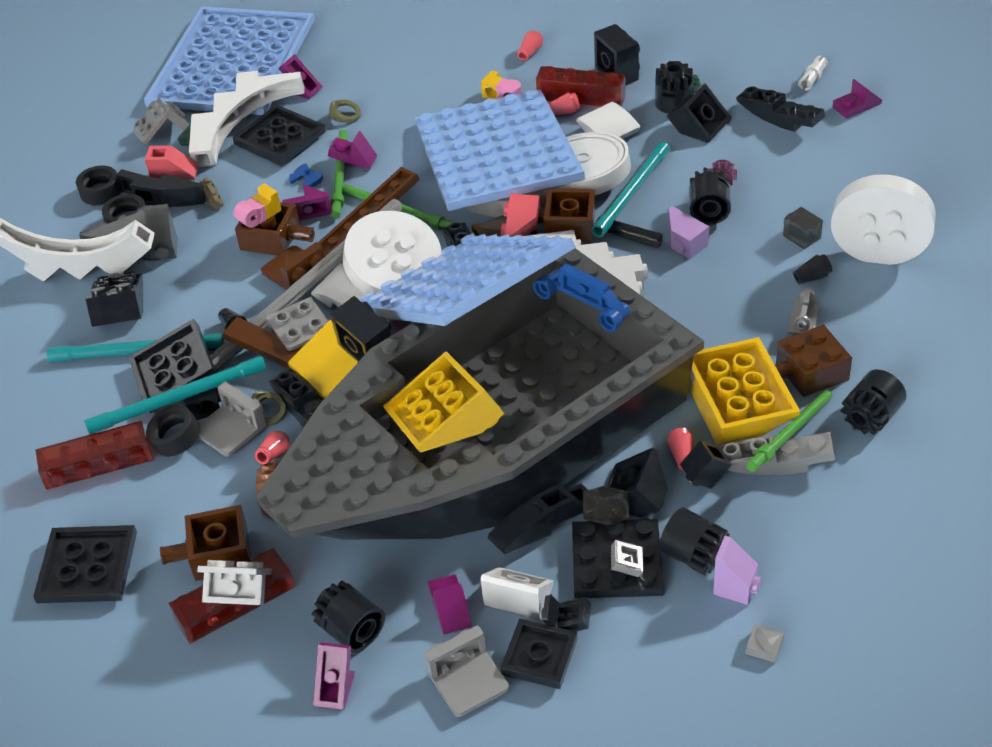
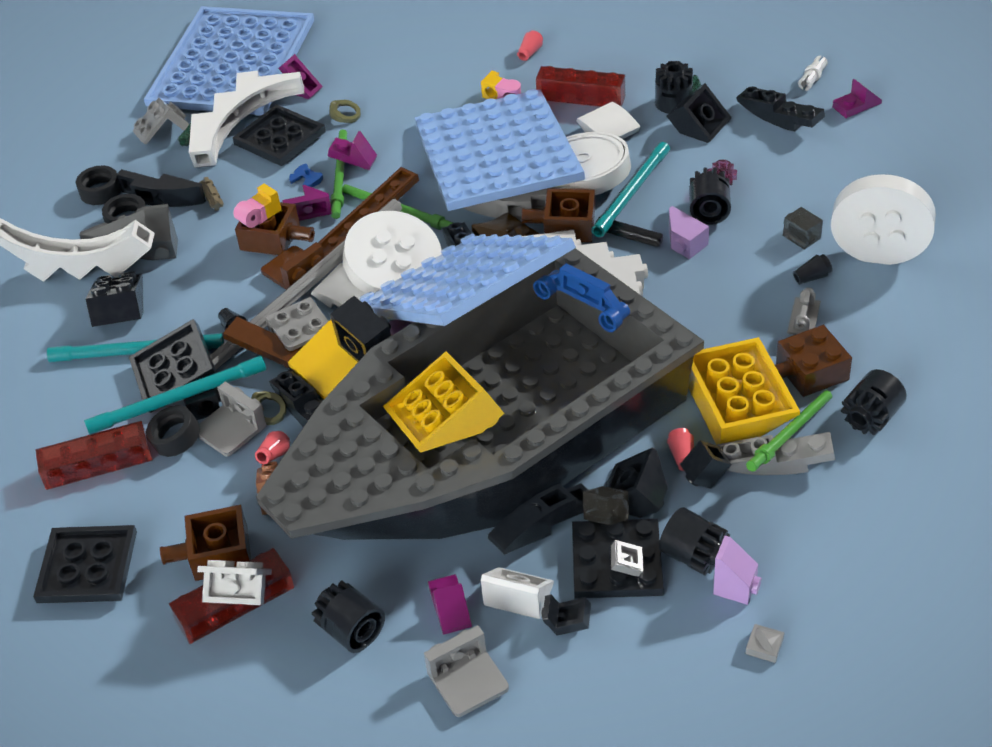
coral slope [145,146,198,180] -> none
slope [313,642,355,710] -> none
black plate [500,618,578,689] -> none
coral slope [501,193,540,237] -> none
coral cone [549,92,580,116] -> none
black brick [594,24,640,88] -> none

